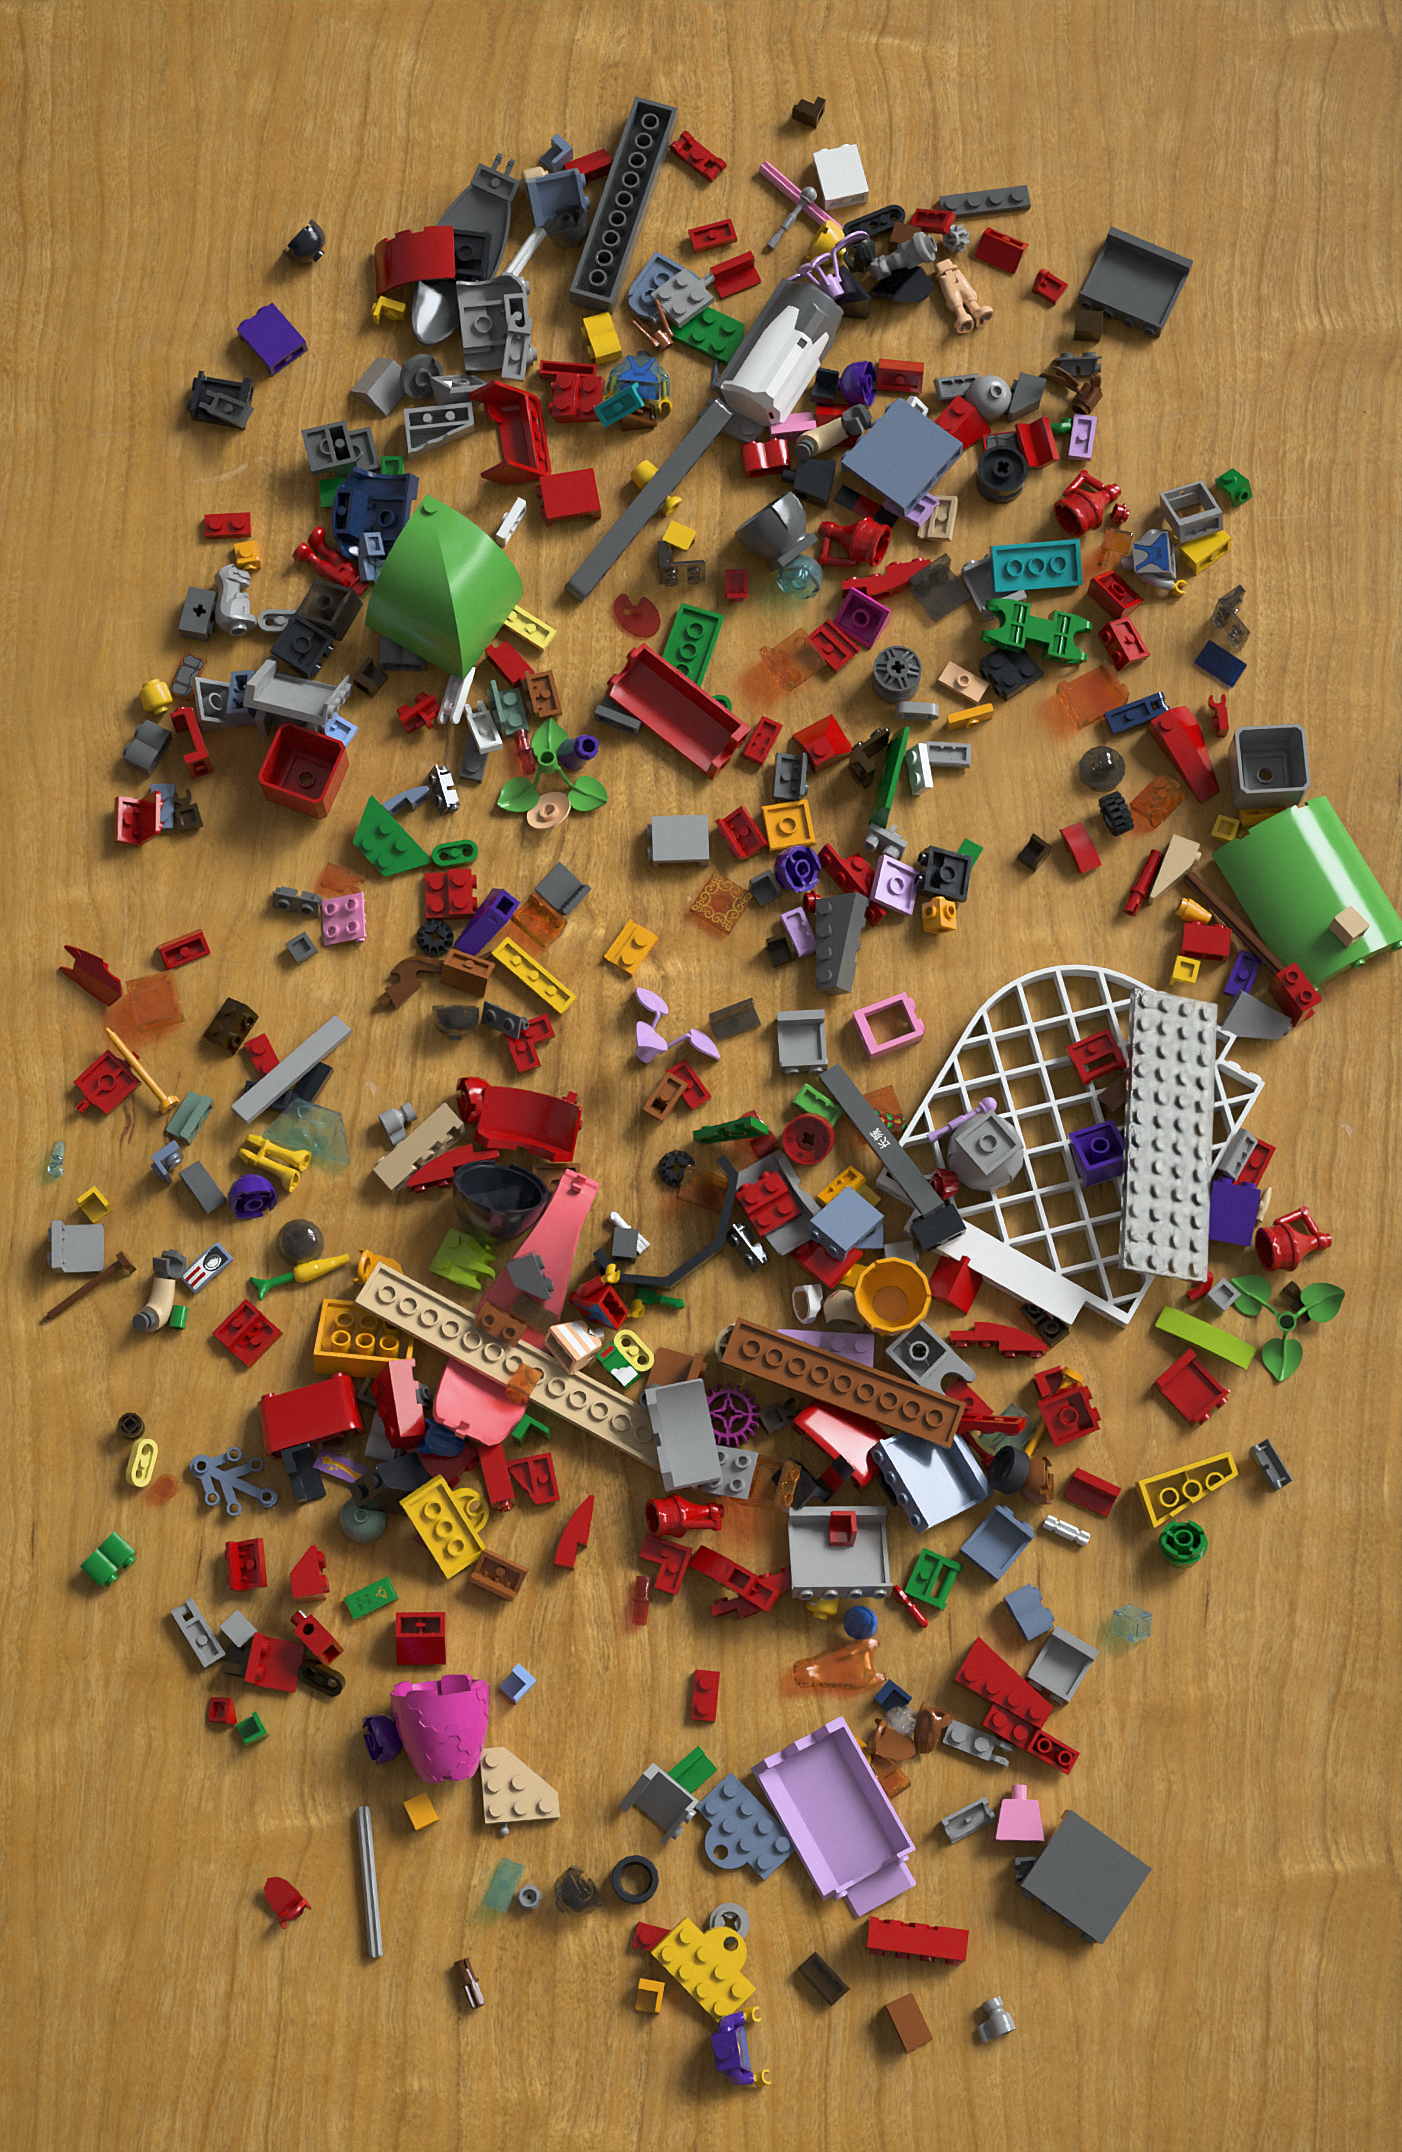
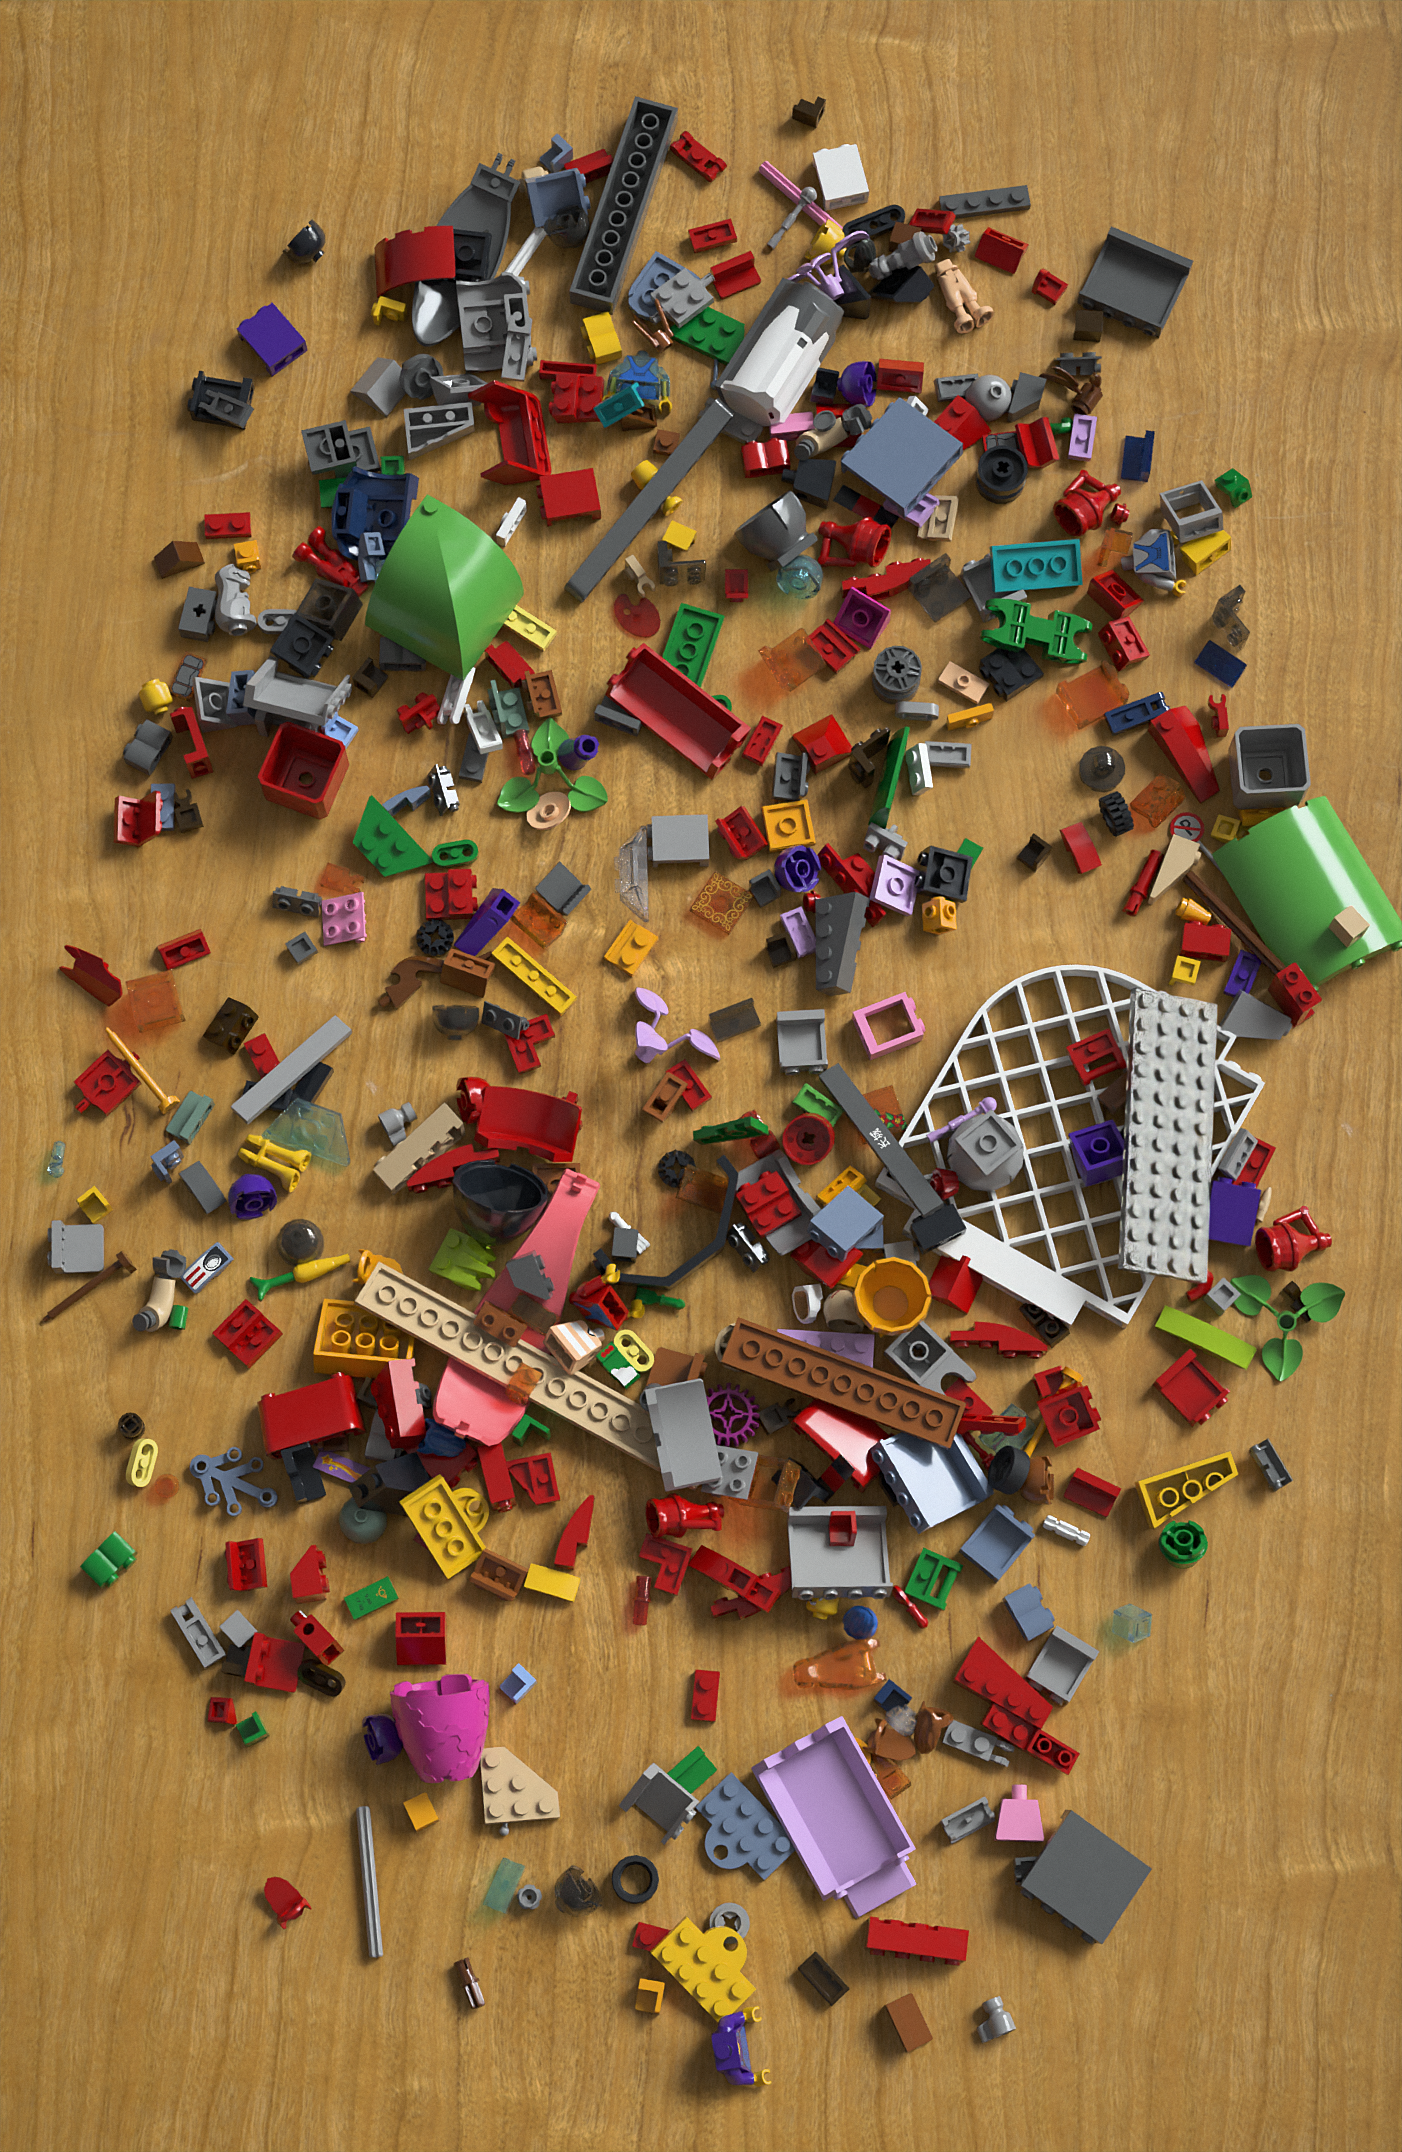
none -> reddish brown slope [154,541,205,579]
none -> yellow slope [524,1563,581,1602]
none -> clear wedge [614,826,649,922]
none -> tan plate [624,554,655,598]
none -> dark orange plate [653,429,680,456]
none -> dark grey piece [813,410,836,432]
none -> clear blue panel [1121,430,1155,482]
none -> piece [1170,812,1223,875]

